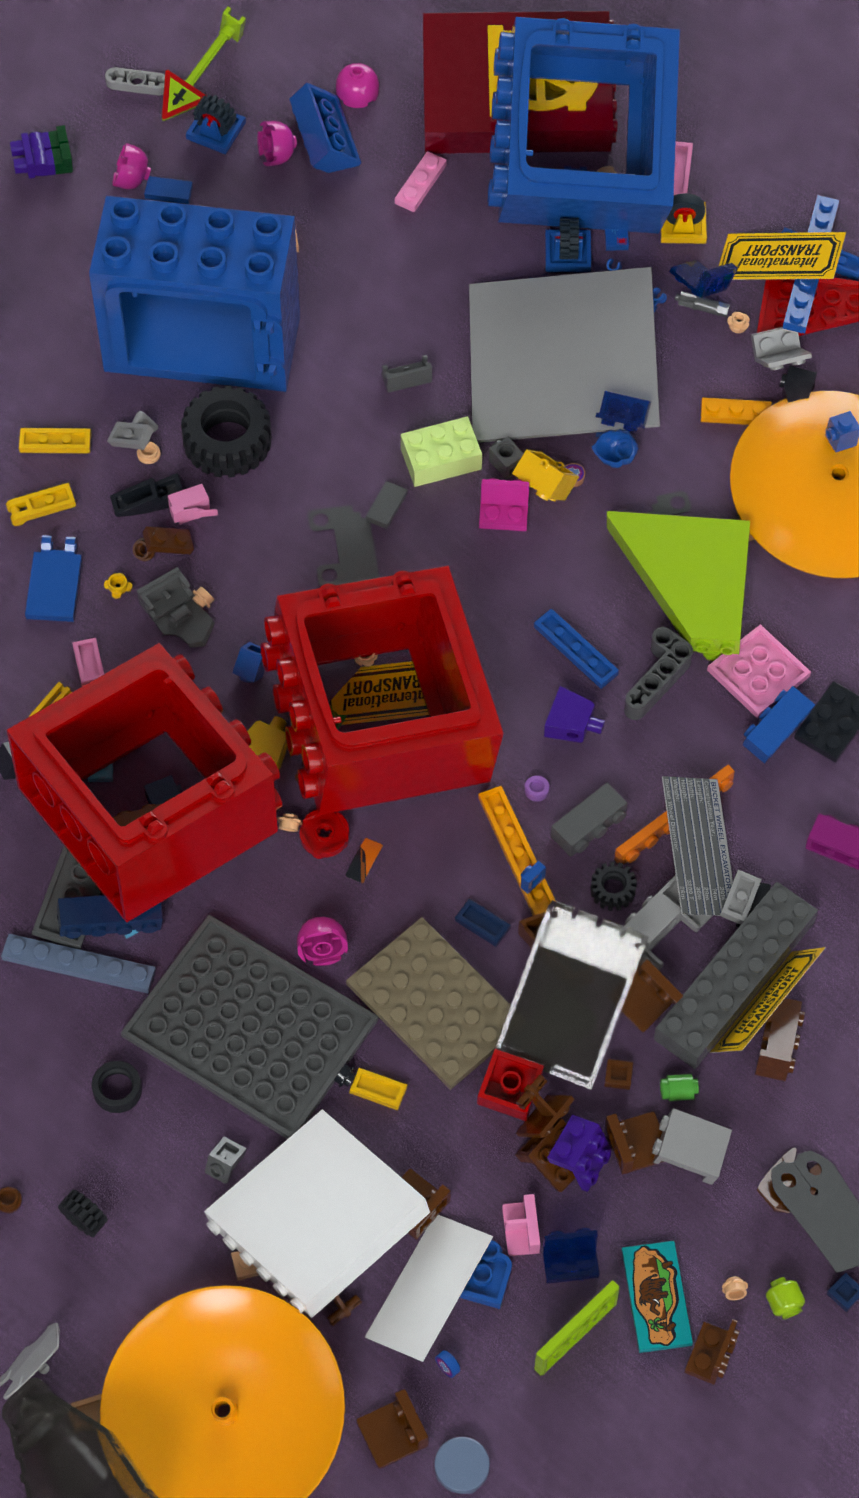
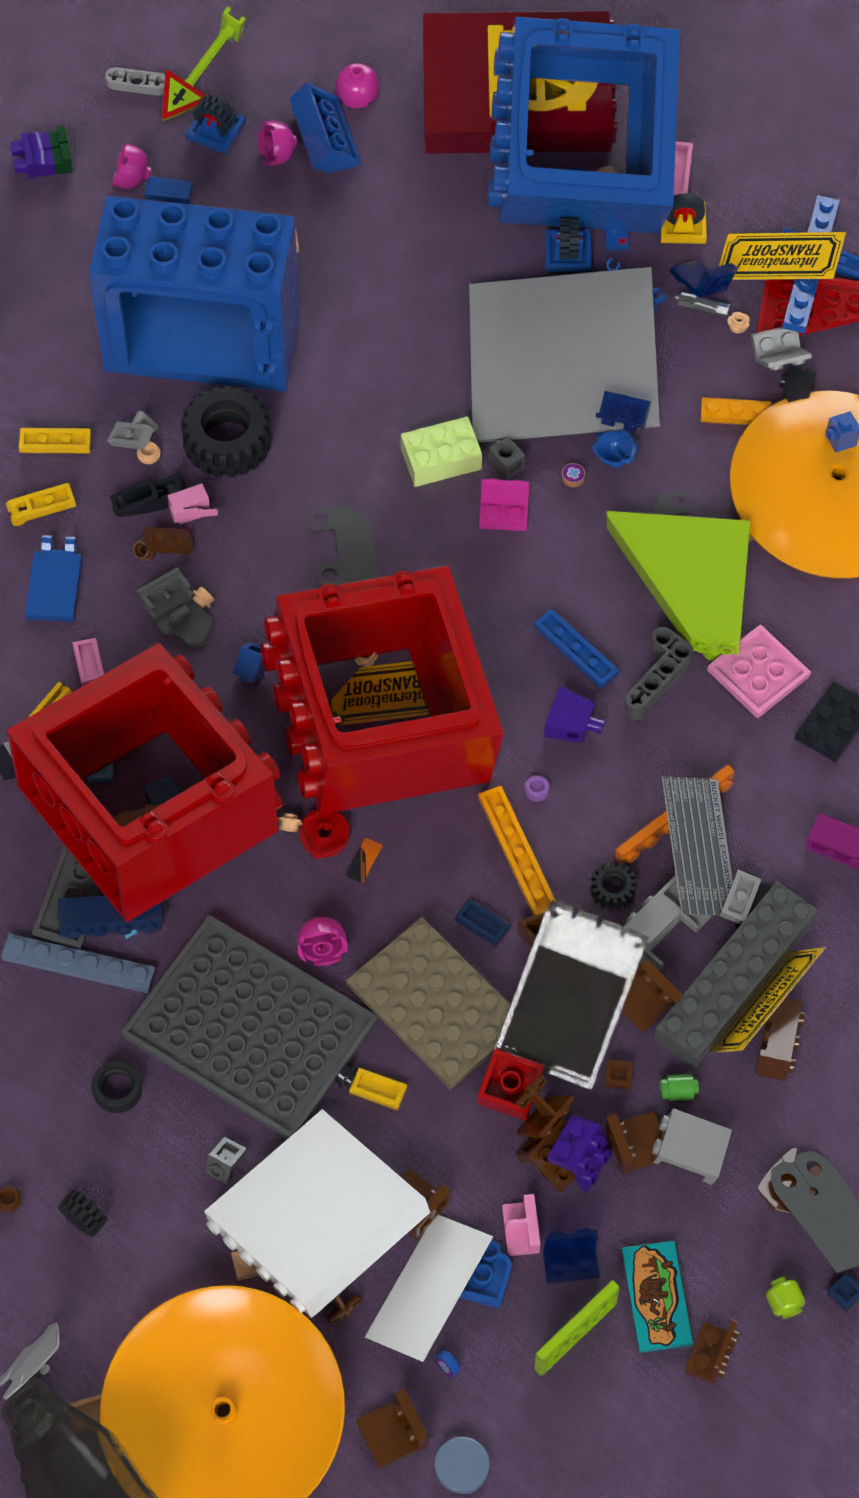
yellow plate [104,573,133,599] -> none
yellow torso [247,716,288,770] -> none
dark grey tile [366,481,408,529] -> none
dark grey hinge [381,355,432,393] -> none
bright pink plate [395,151,447,212] -> none
yellow brick [512,449,579,502] -> none
blue plate [521,860,546,894] -> none
dark grey brick [551,782,627,857] -> none
light nougat plate [722,1276,748,1300] -> none
blue brick [742,686,815,764] -> none

